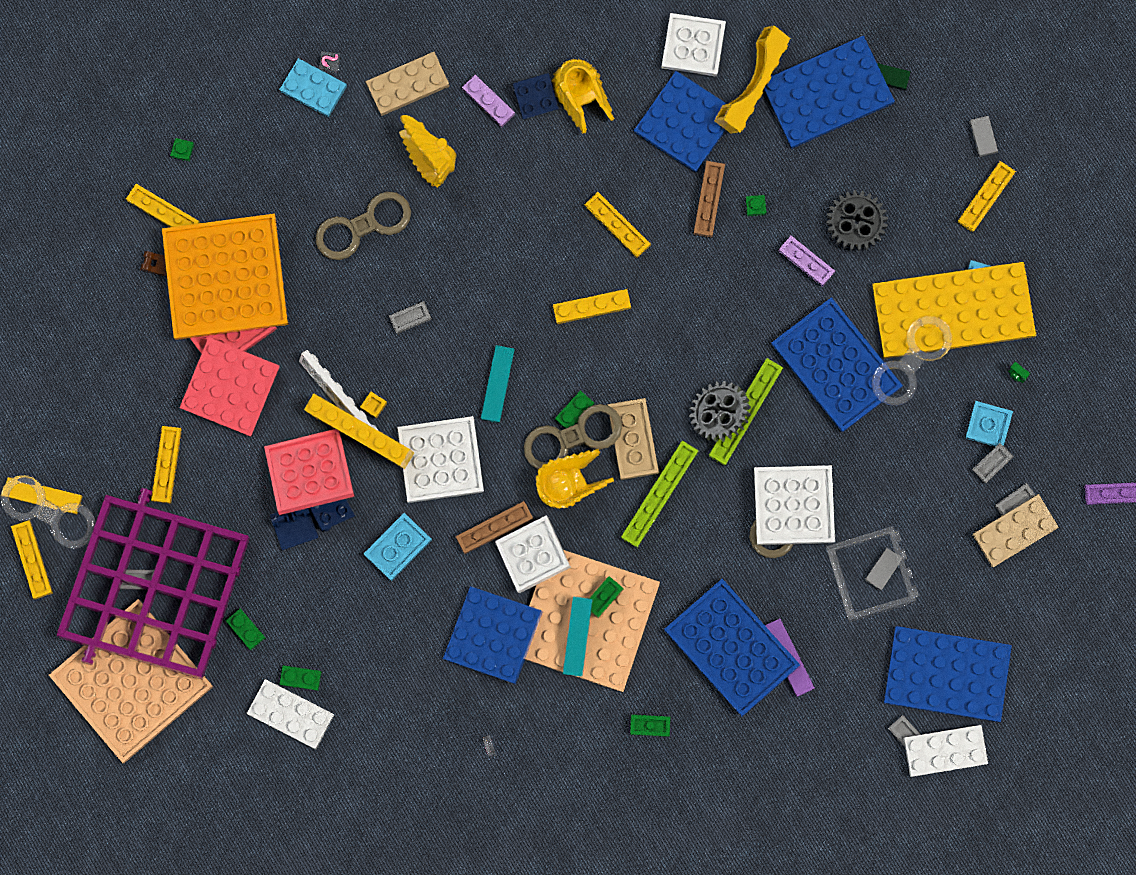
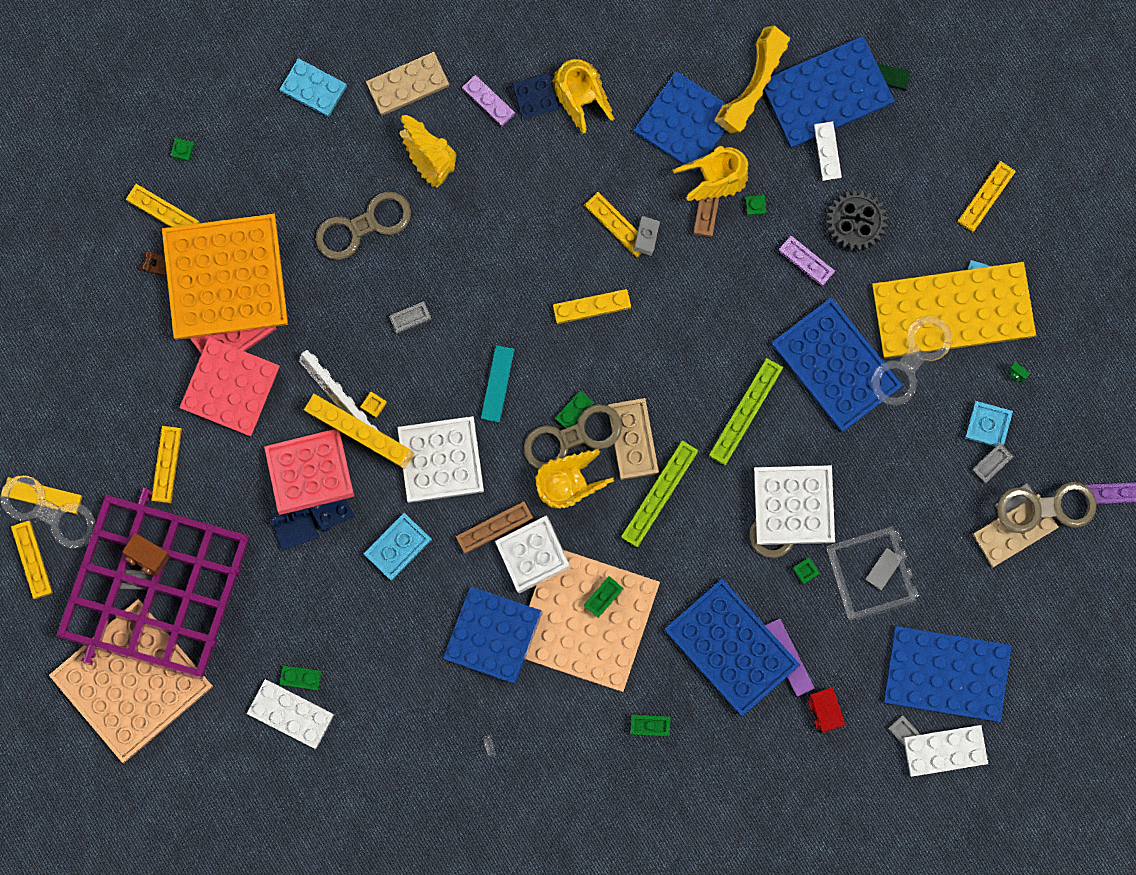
green plate [226,608,266,650] -> none
clear tile [319,51,341,73] -> none
teal tile [563,596,593,677] -> none
white plate [662,13,726,77] -> none
dark grey gear [689,381,751,442] -> none
light grey tile [970,116,998,157] -> none
none -> dark orange brick [122,533,170,576]
none -> light grey plate [634,216,660,256]
none -> yellow piece [673,146,748,201]
none -> green plate [793,558,820,585]
none -> red brick [808,688,845,734]
none -> white plate [814,122,842,181]
none -> dark tan bar [997,482,1097,534]

